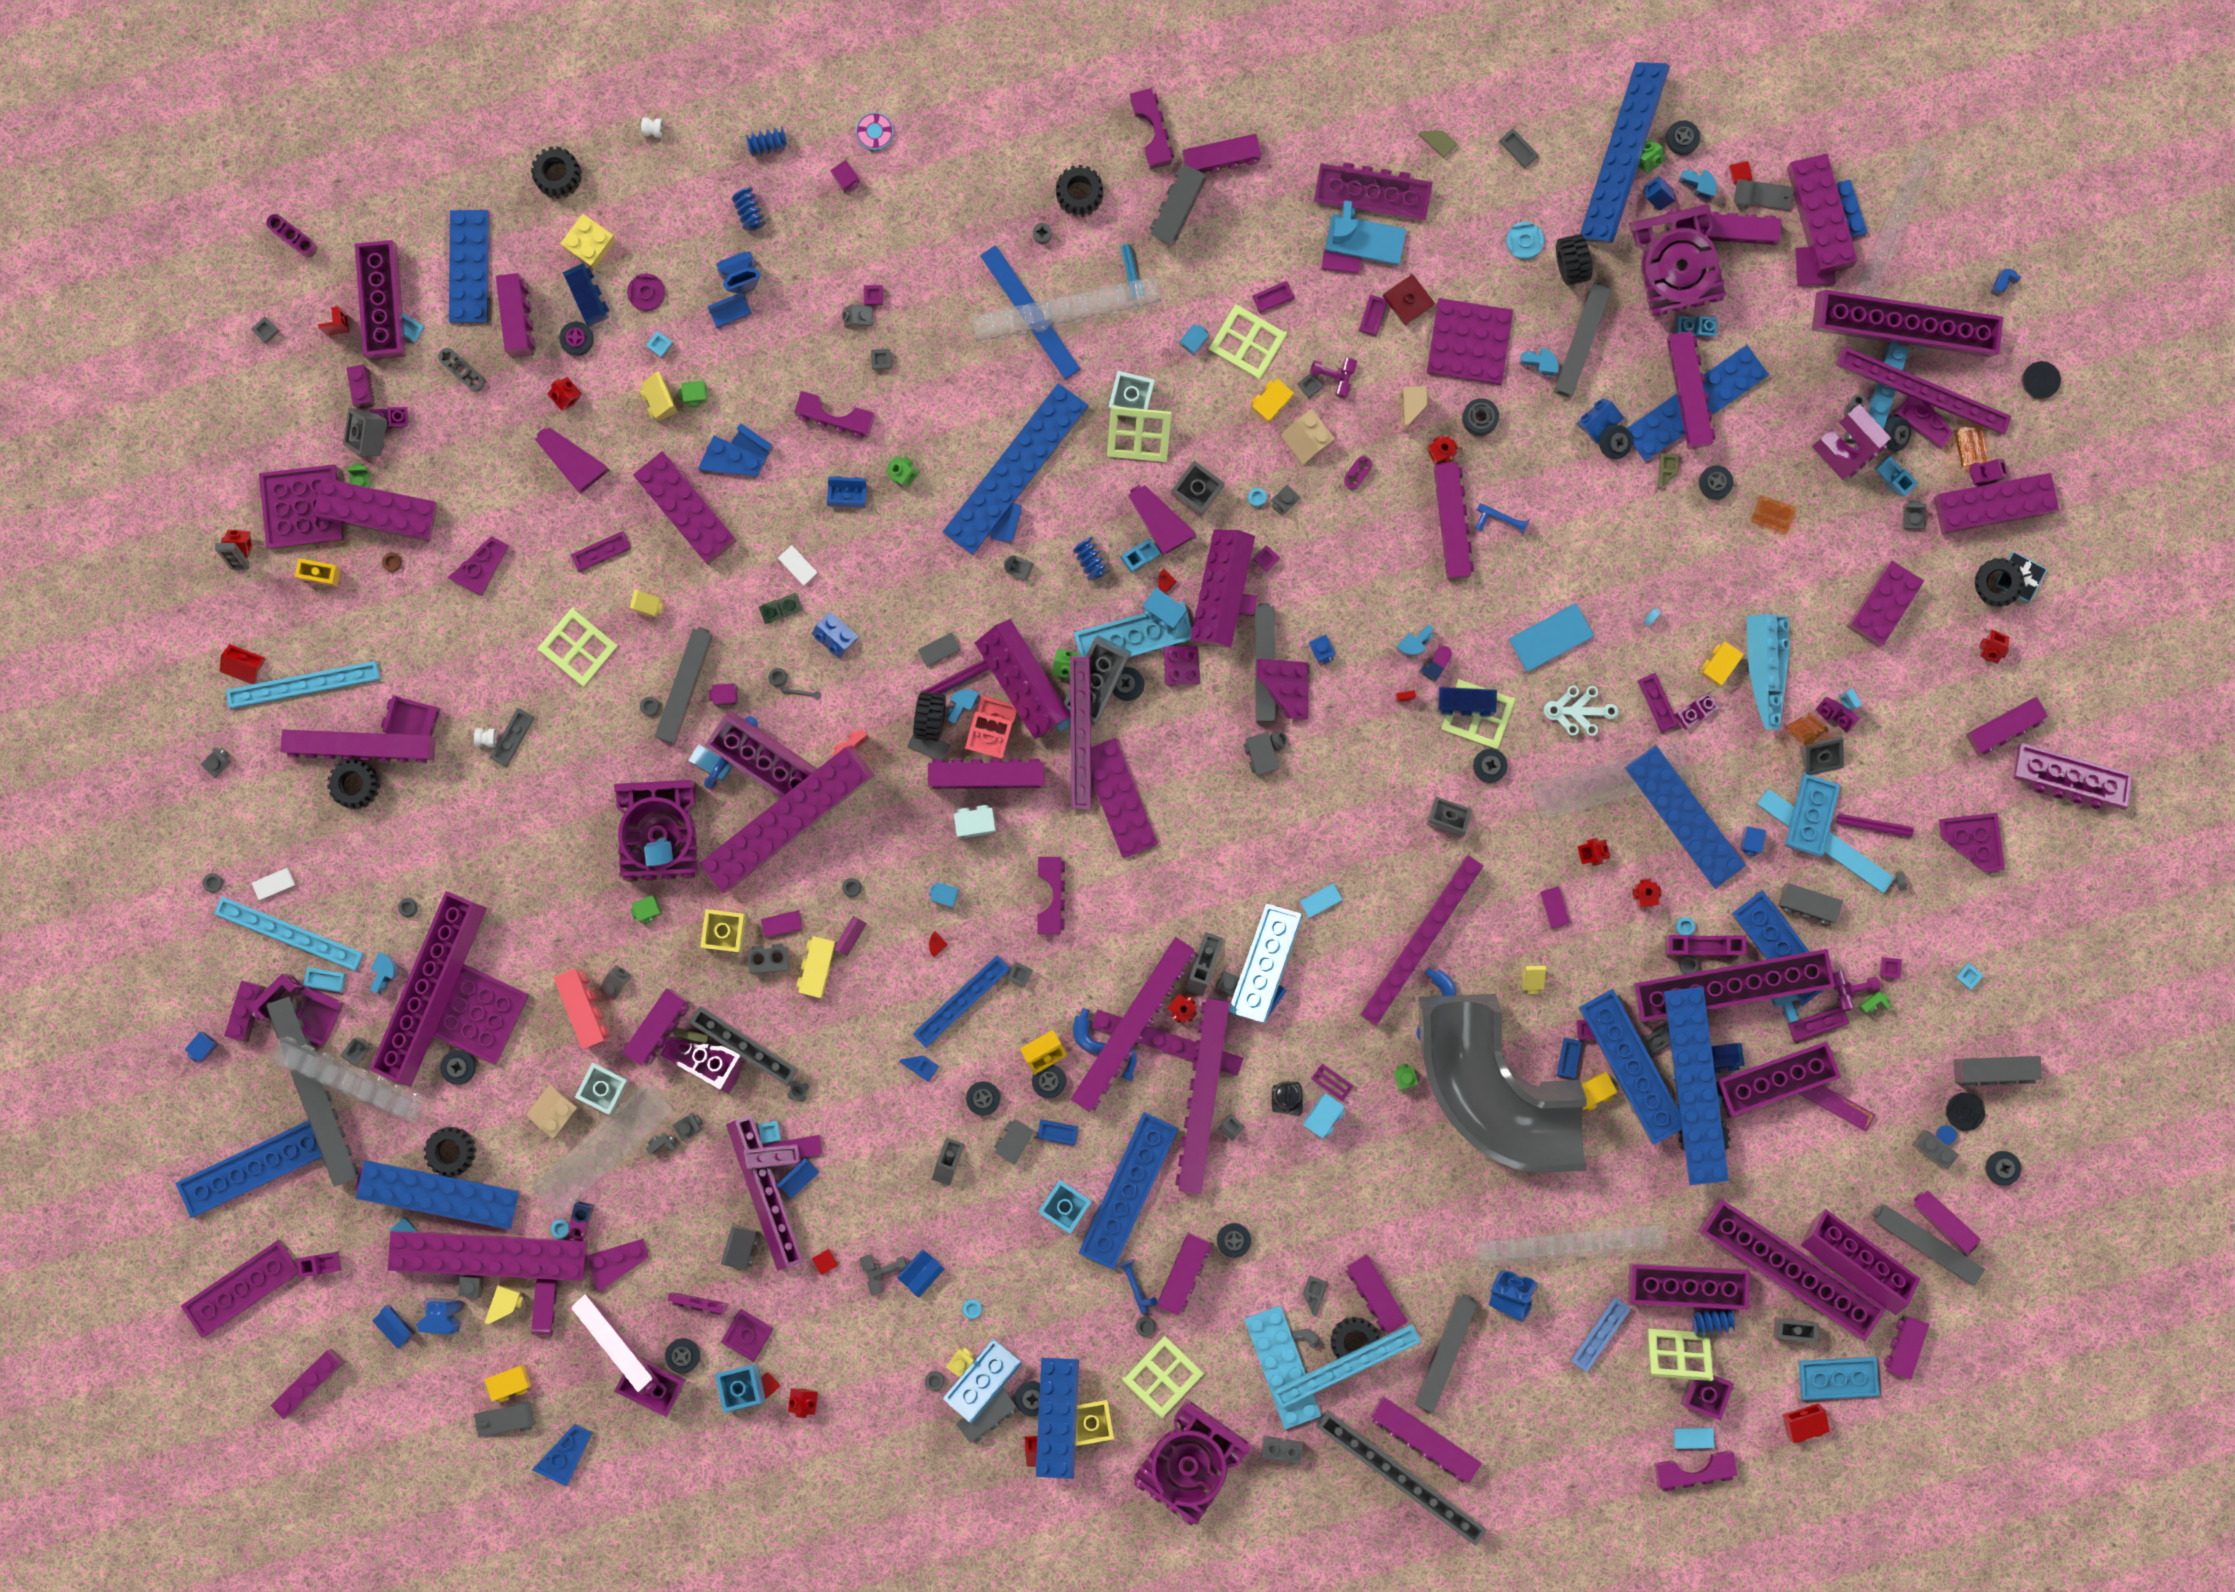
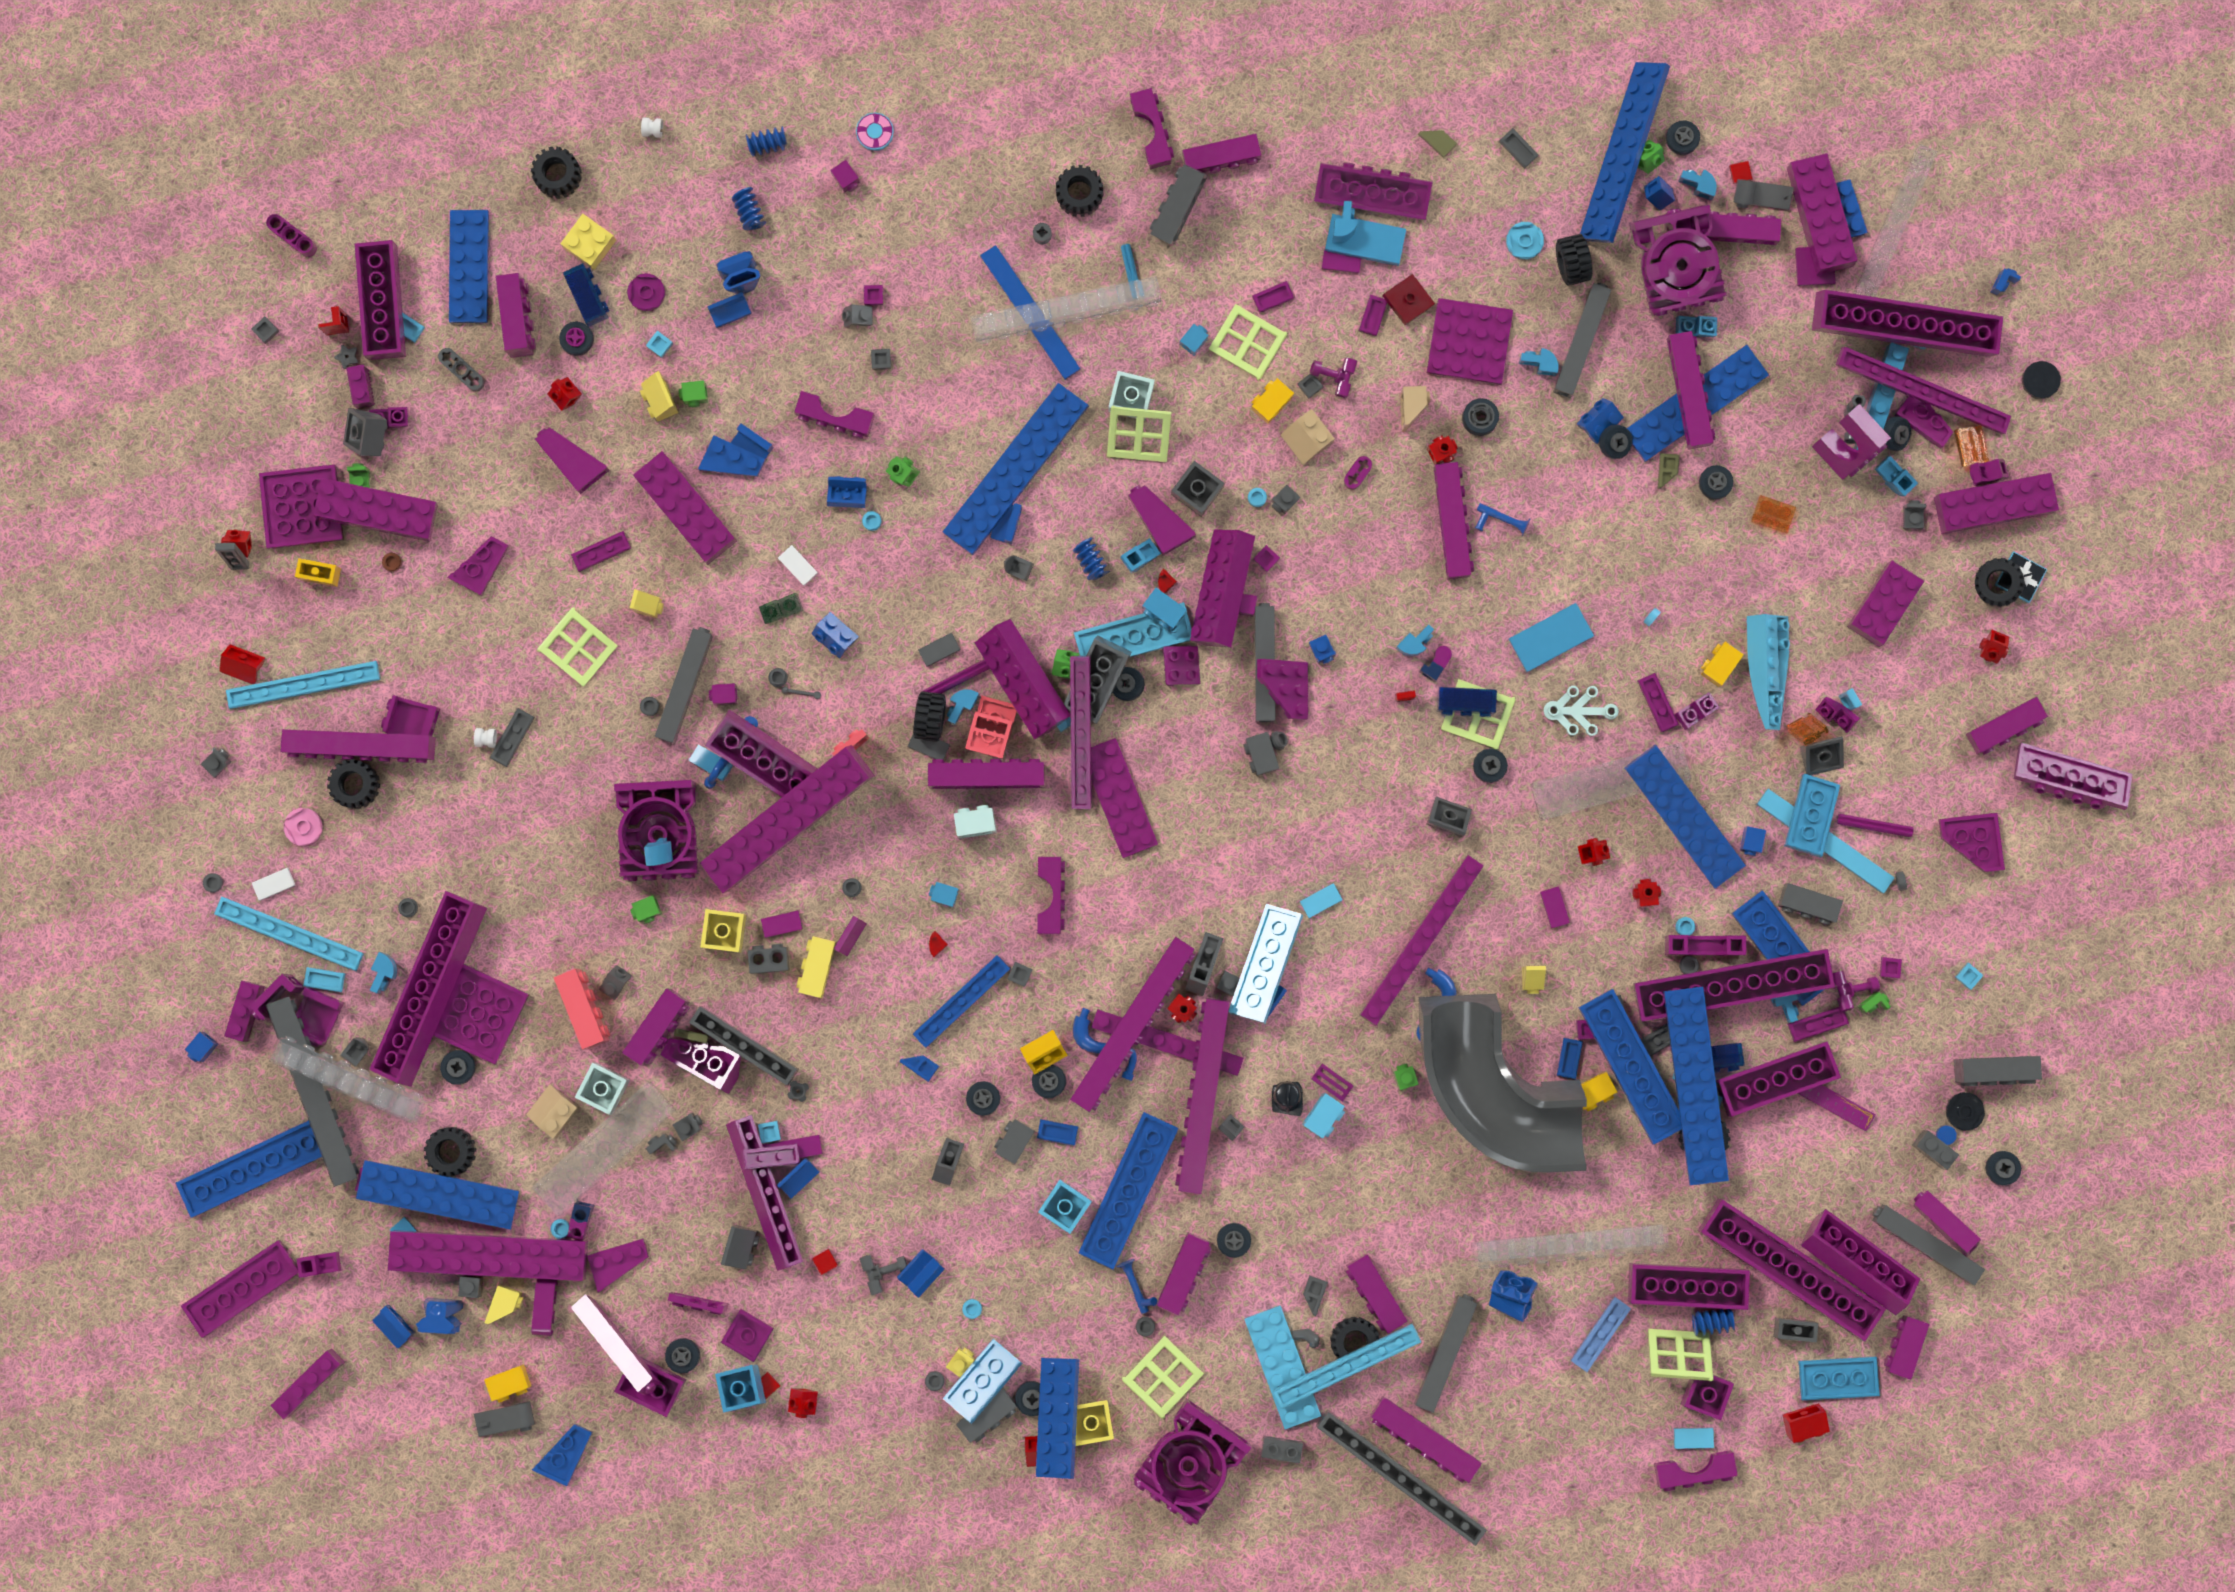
none -> bright pink tile [284,808,323,846]
none -> dark grey plate [334,345,359,369]
none -> medium azure tile [862,511,882,531]

